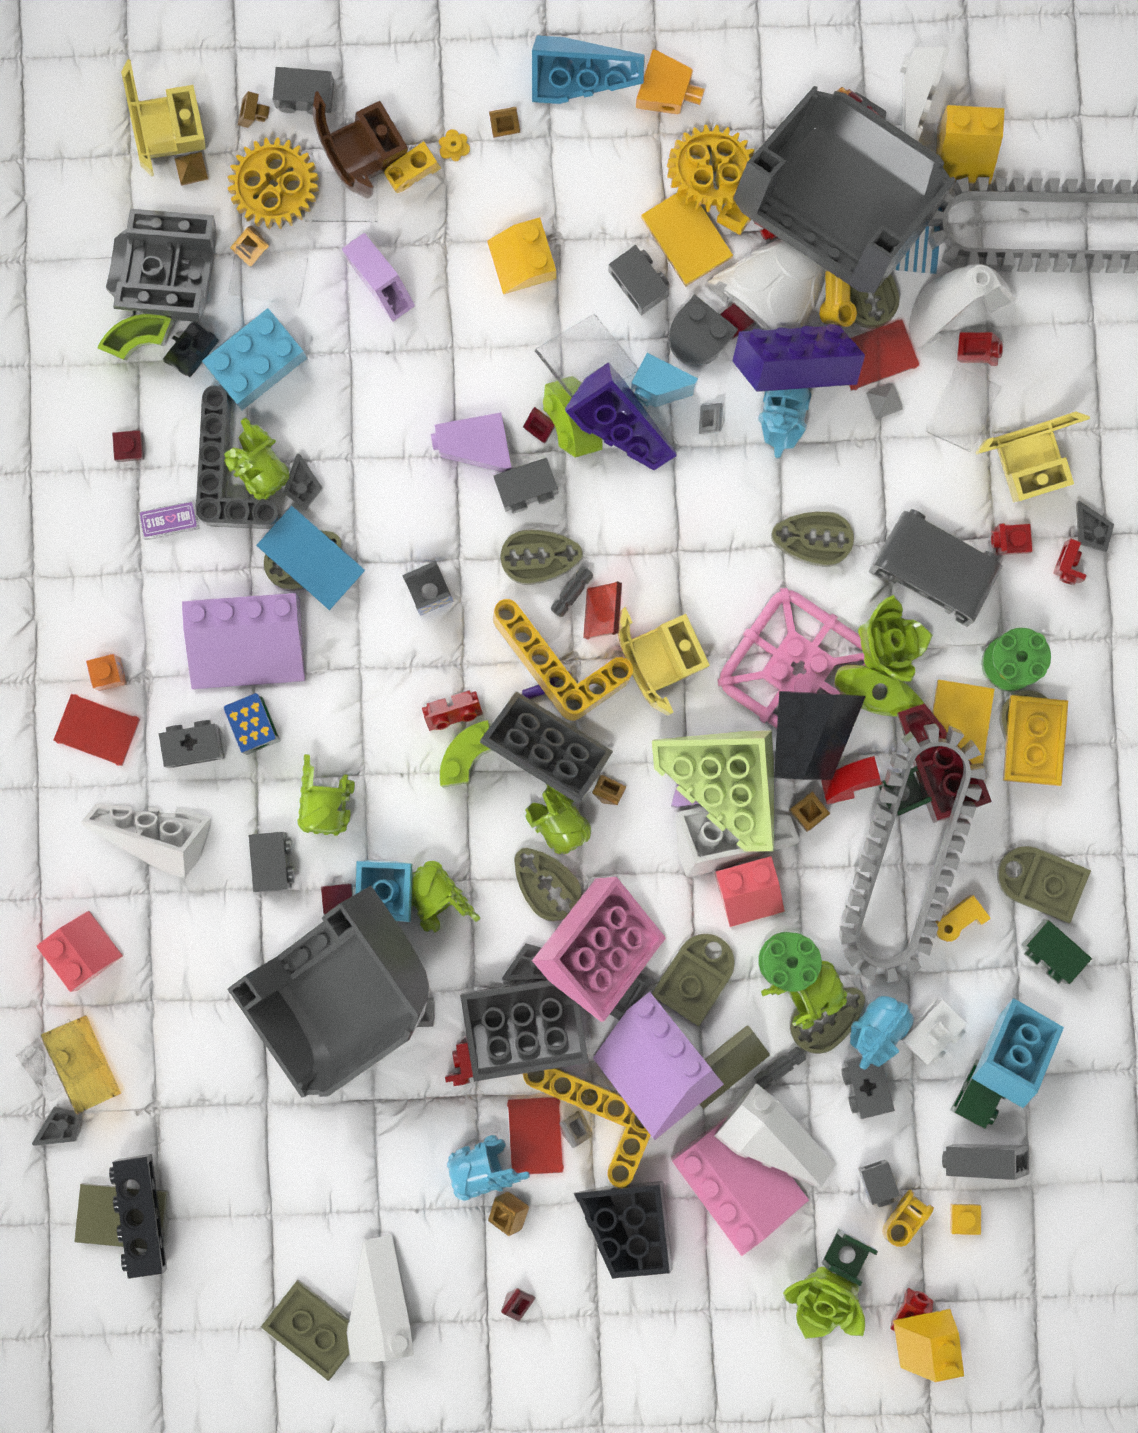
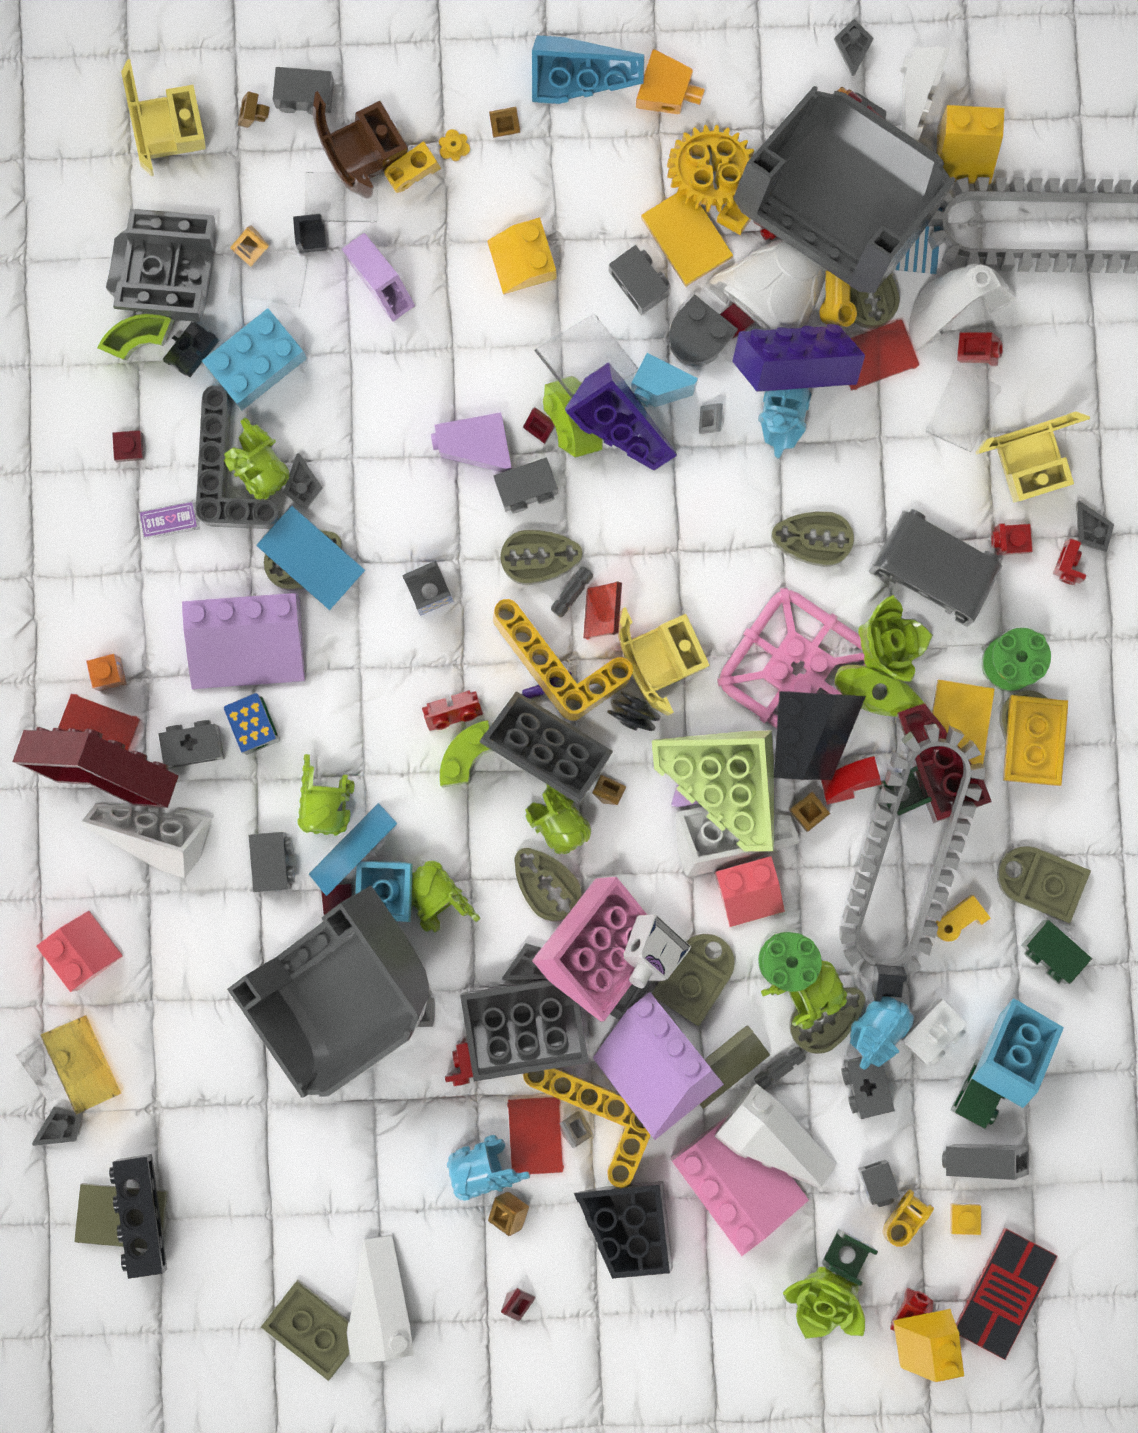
pearl gold slope [174,152,208,186] -> none
yellow gear [227,137,319,230] -> none
light grey slope [866,383,903,419] -> none
none -> dark red piece [12,727,179,808]
none -> black panel [293,214,327,253]
none -> dark azure sticker [309,803,398,896]
none -> black piece [607,691,661,731]
none -> white torso [623,914,691,988]
none -> dark grey piece [834,19,874,76]
none -> black panel [872,964,907,1002]
none -> black tile [956,1227,1058,1360]

